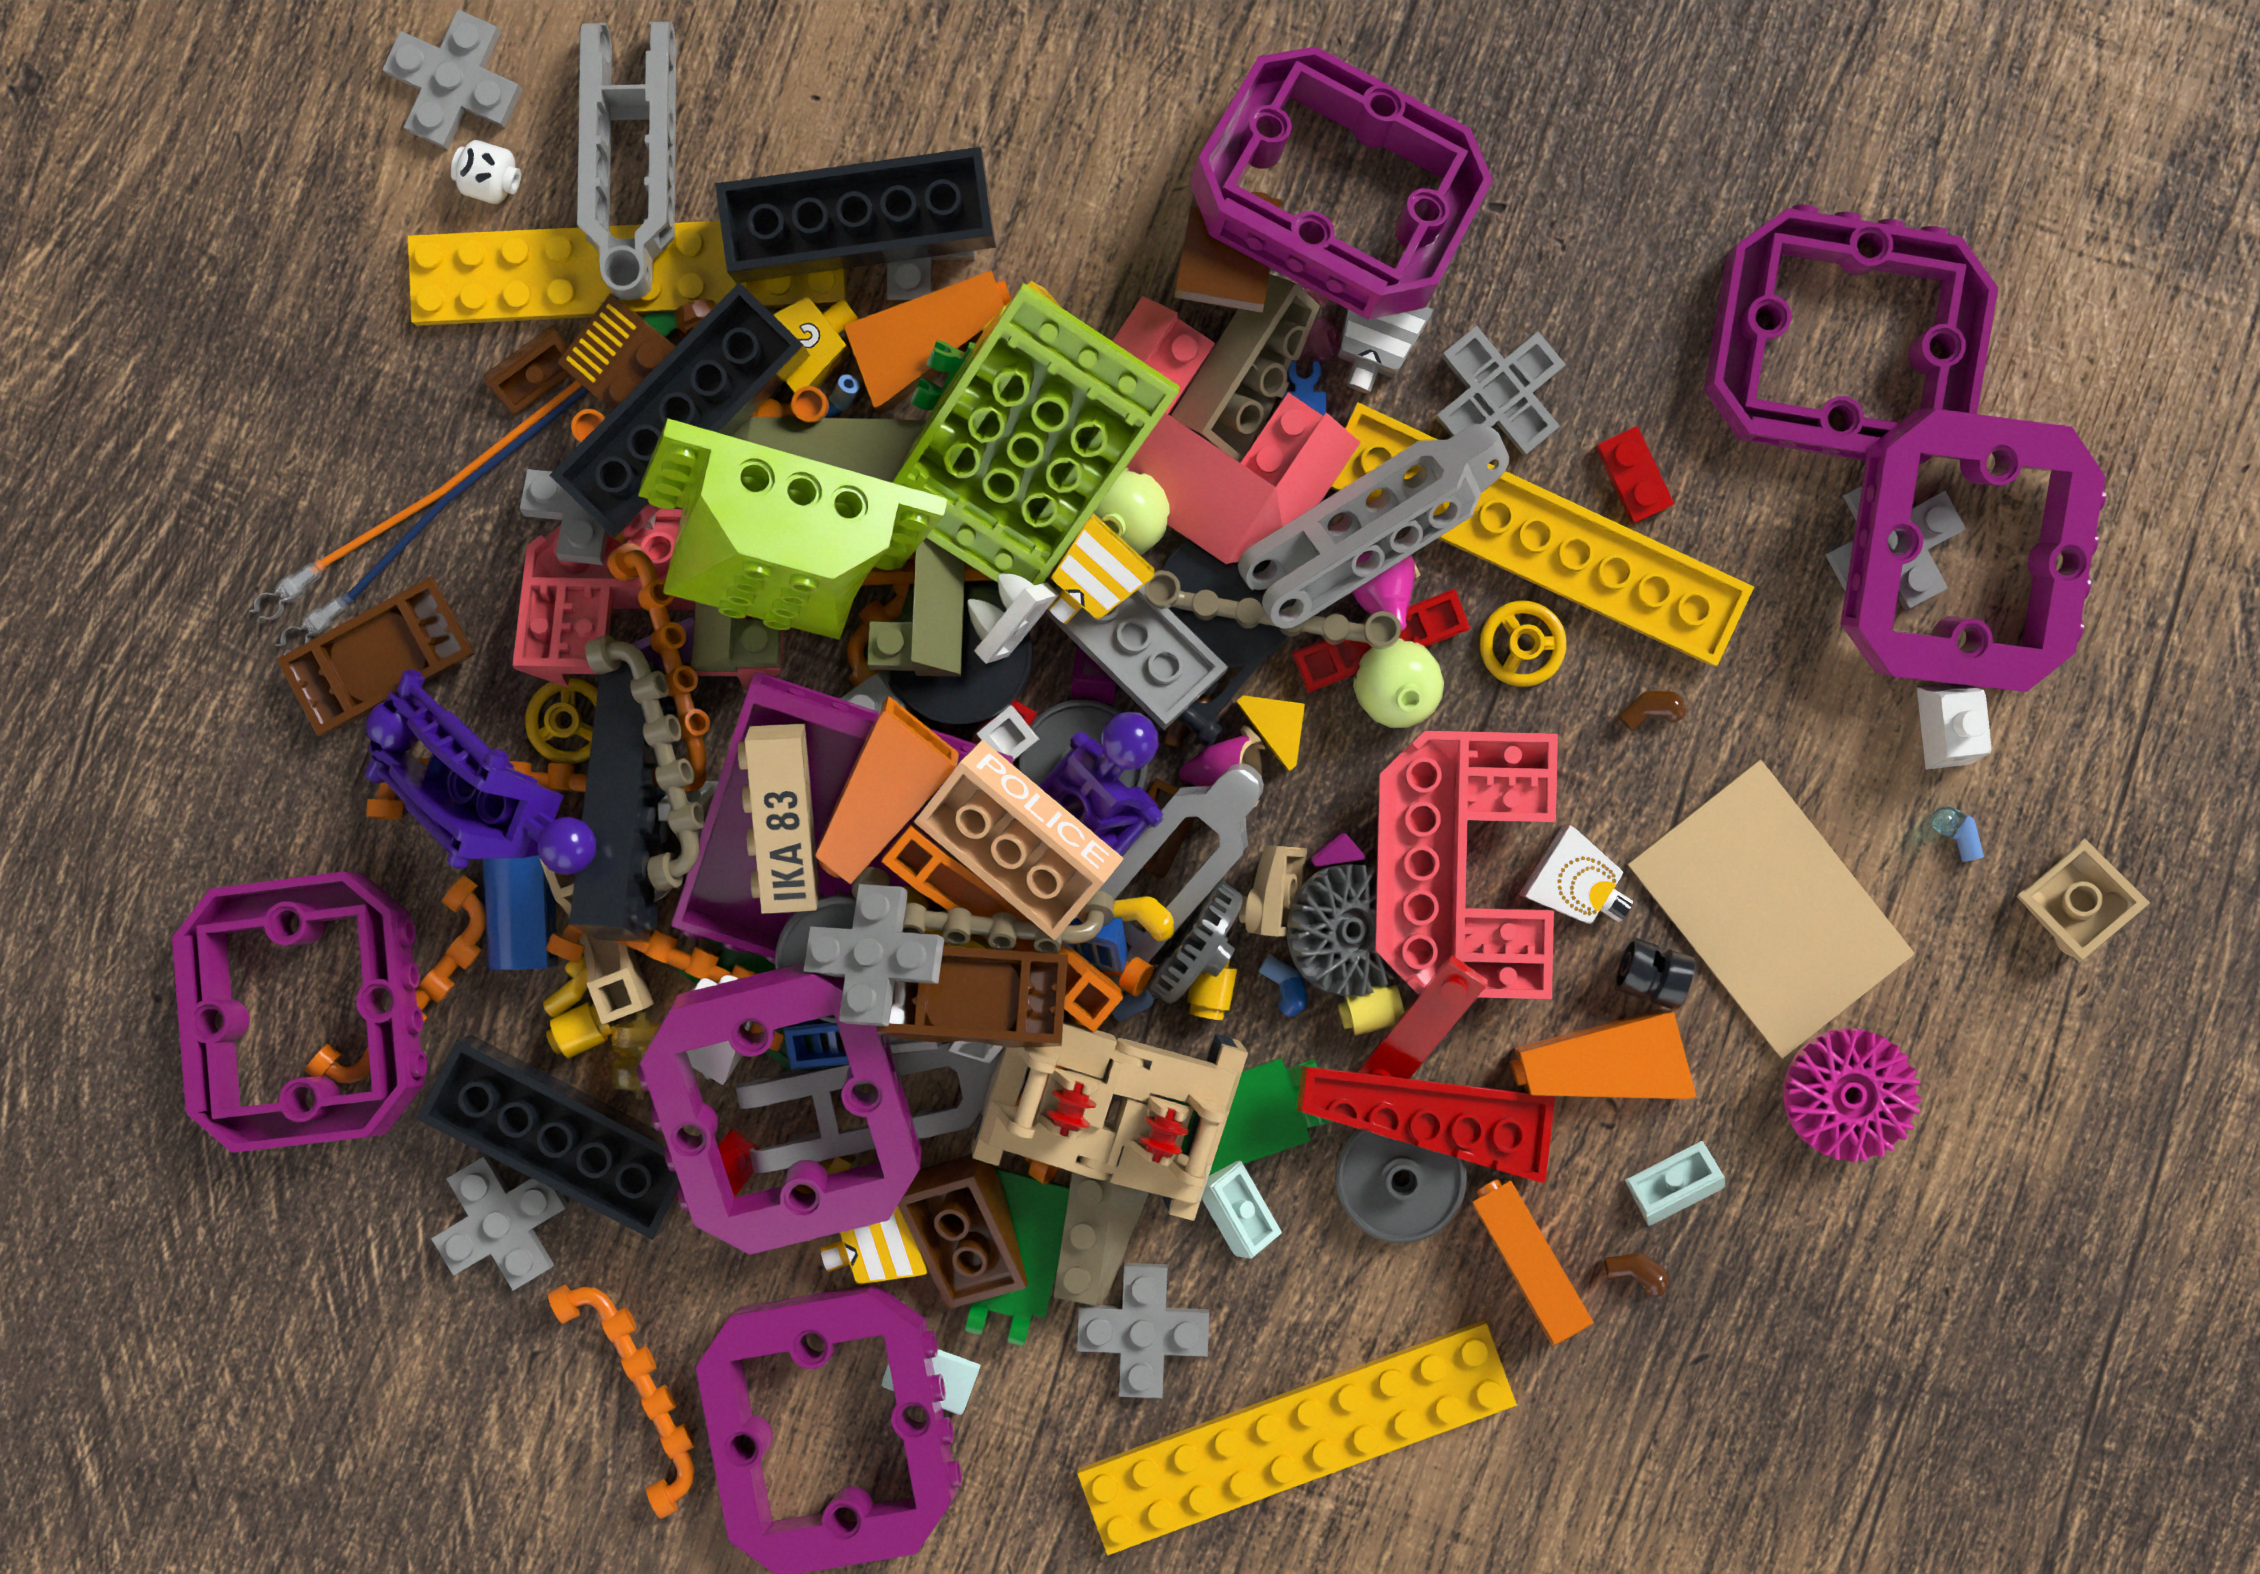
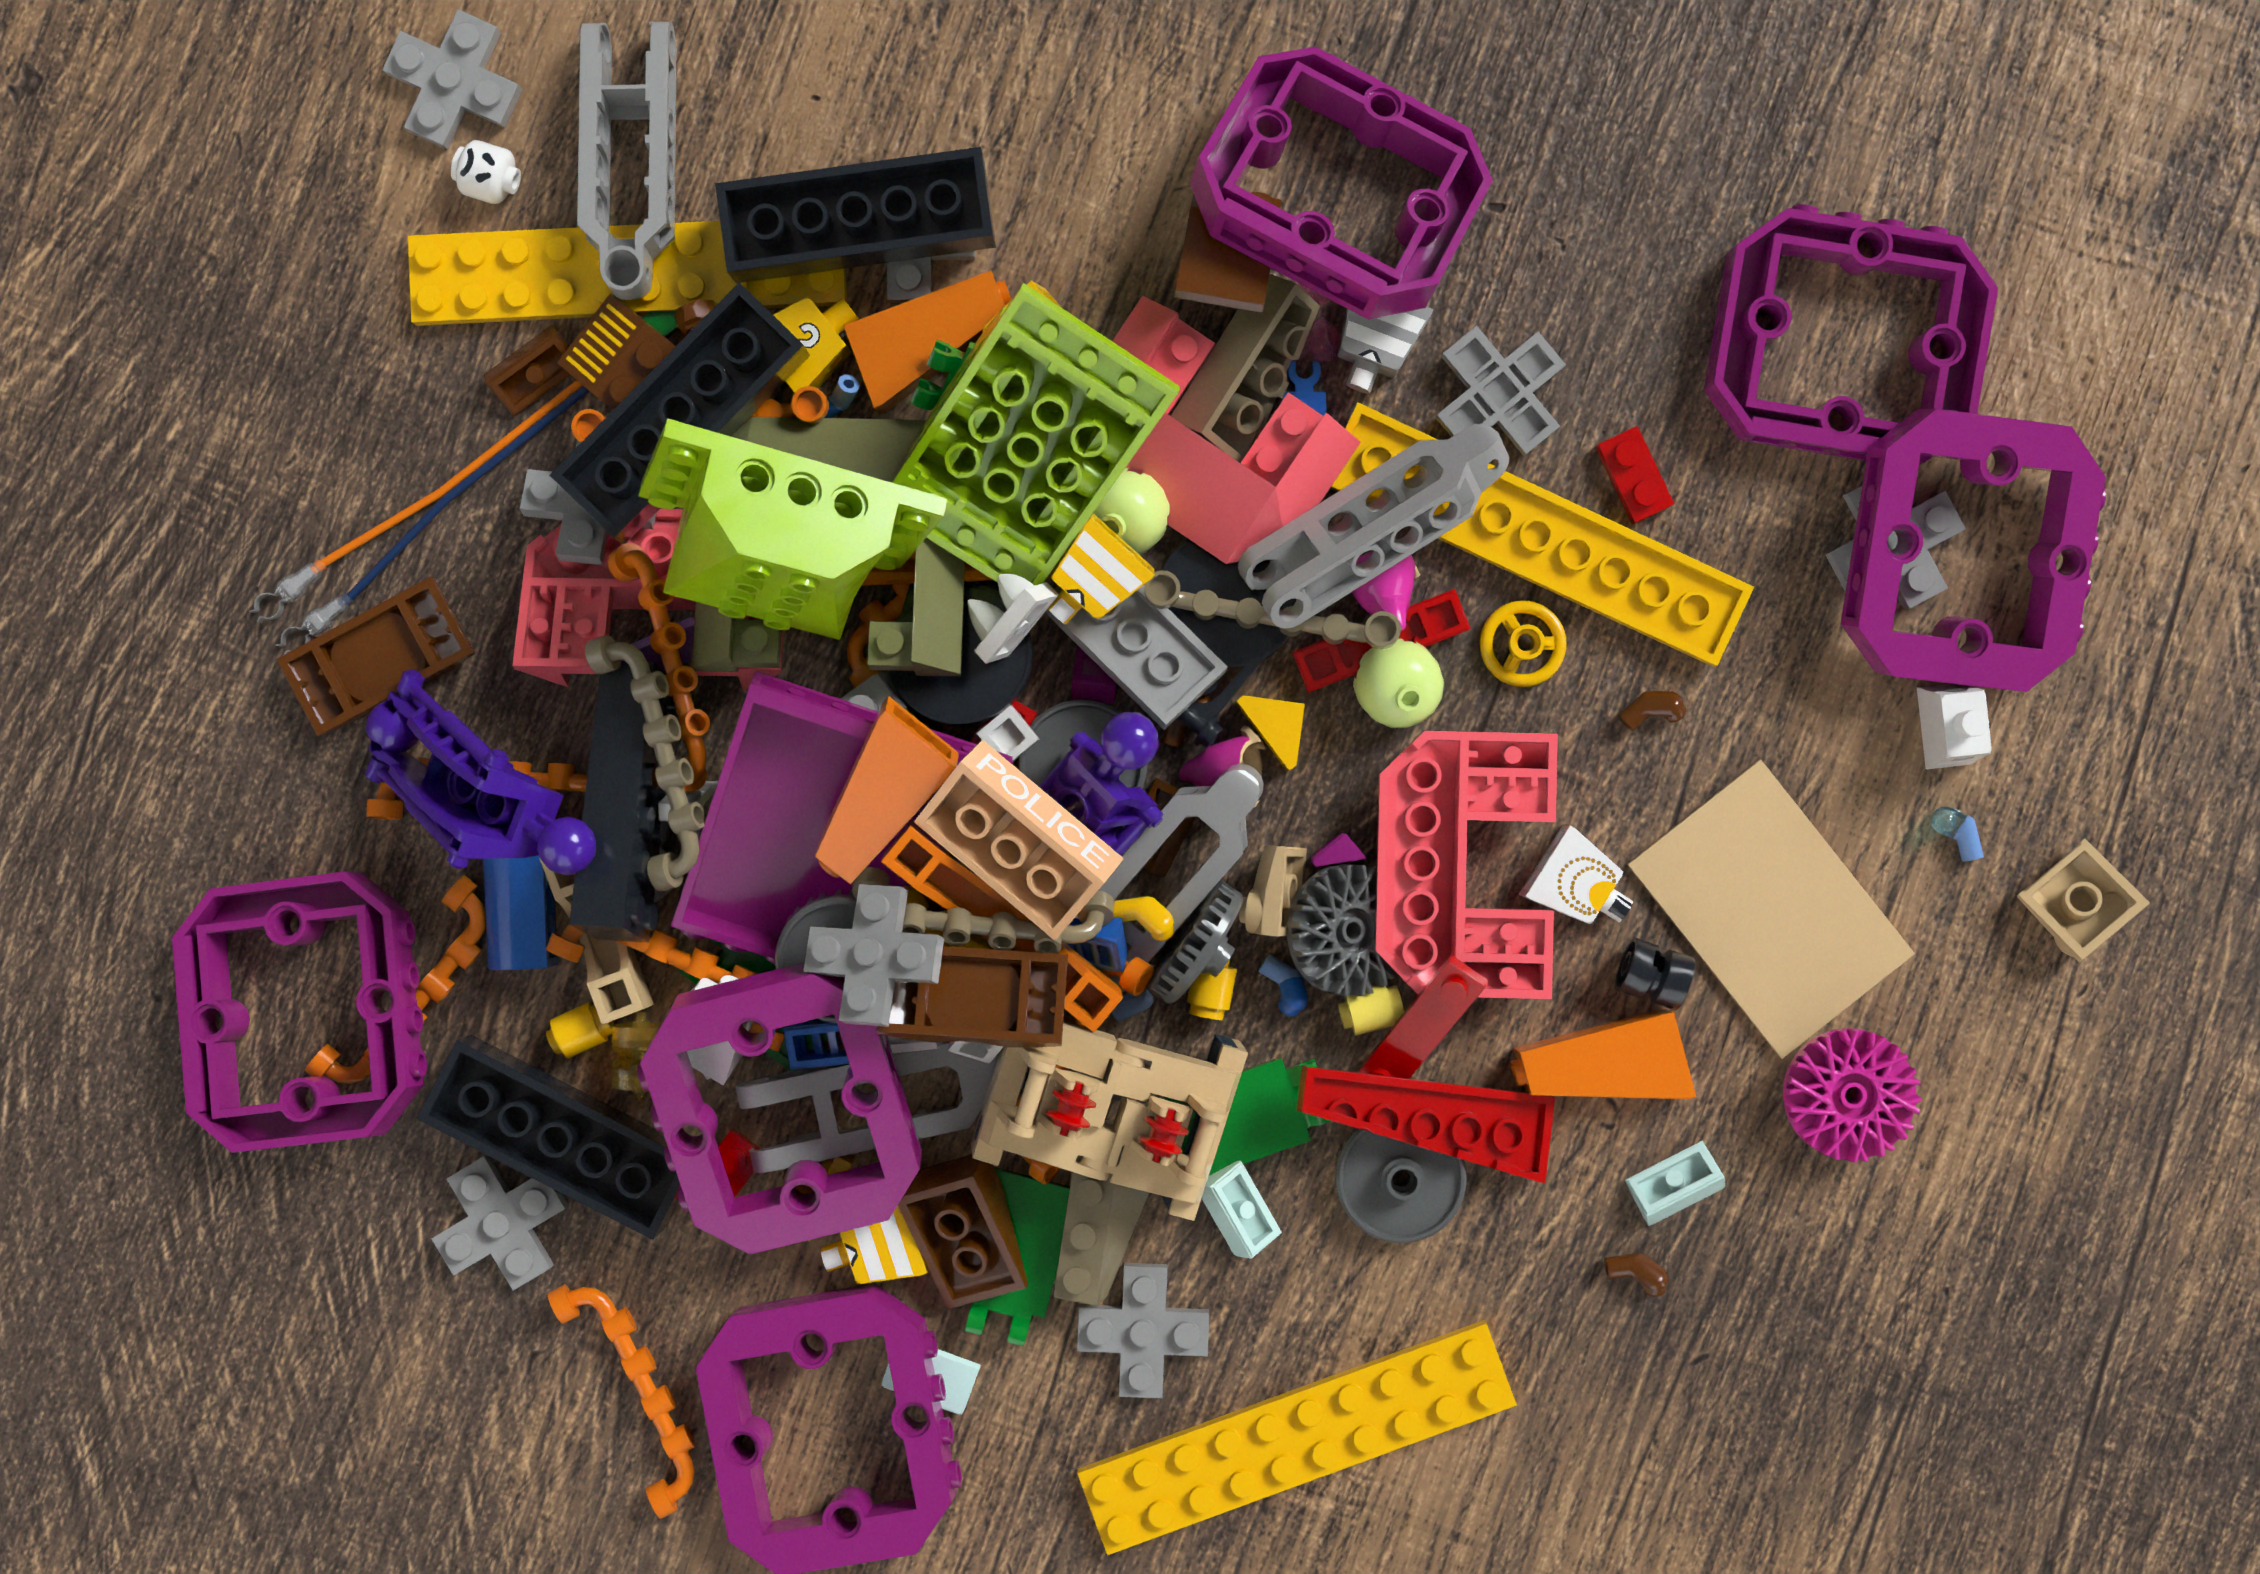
yellow piece [525,678,598,764] -> none
yellow arm [543,955,588,1018] -> none
tan brick [738,724,820,914] -> none
orange slope [1473,1179,1594,1347] -> none

